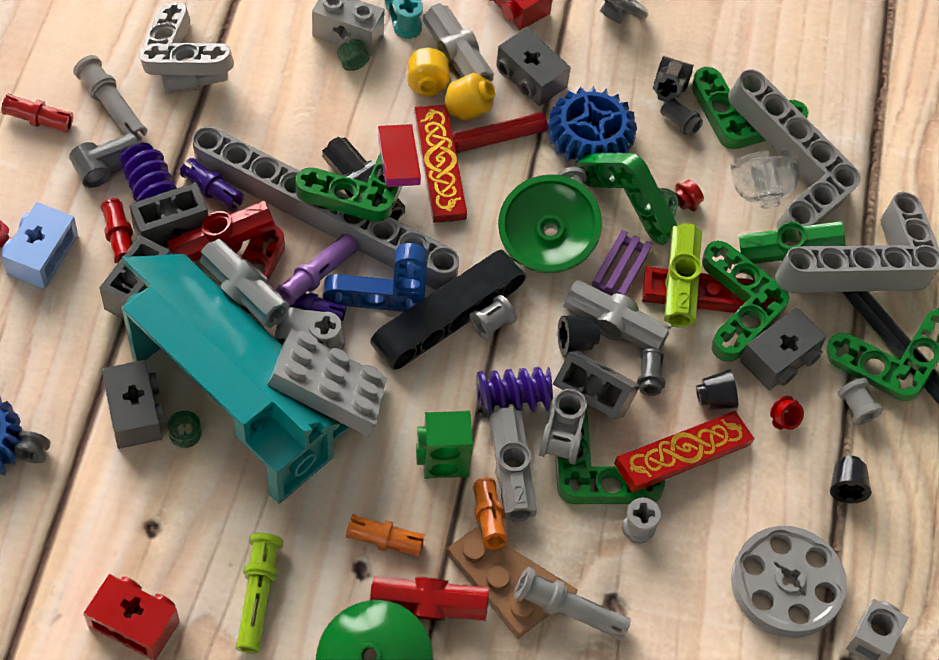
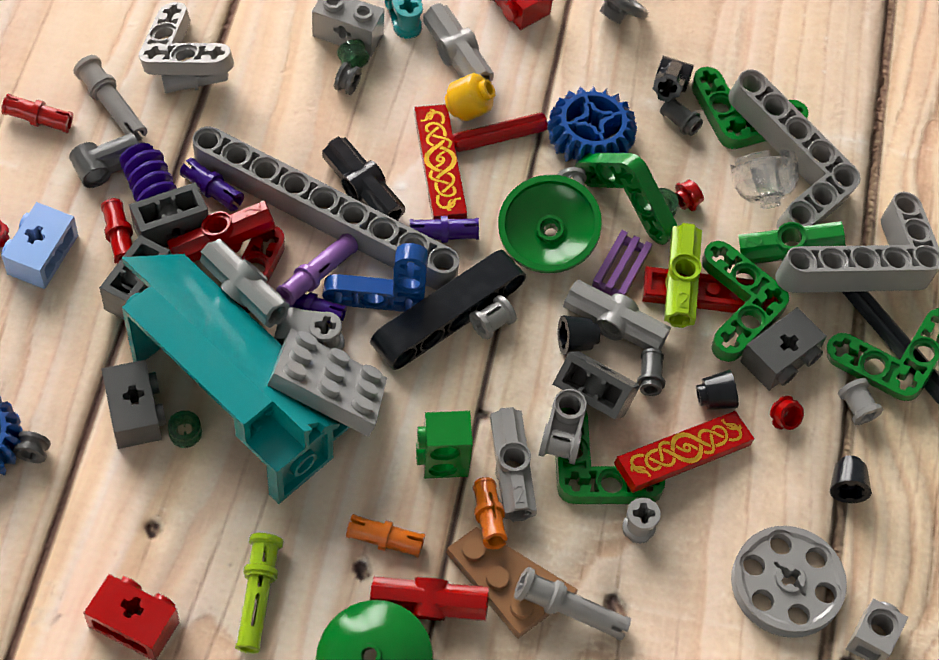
green beam [295,153,402,222] -> none
red tile [378,124,421,187] -> none
yellow head [407,48,450,97] -> none
dark purple piece [476,367,553,416] -> none
dark grey brick [496,27,571,106] -> none
none -> dark grey bush [334,62,361,95]
none -> dark purple pin [410,216,479,243]

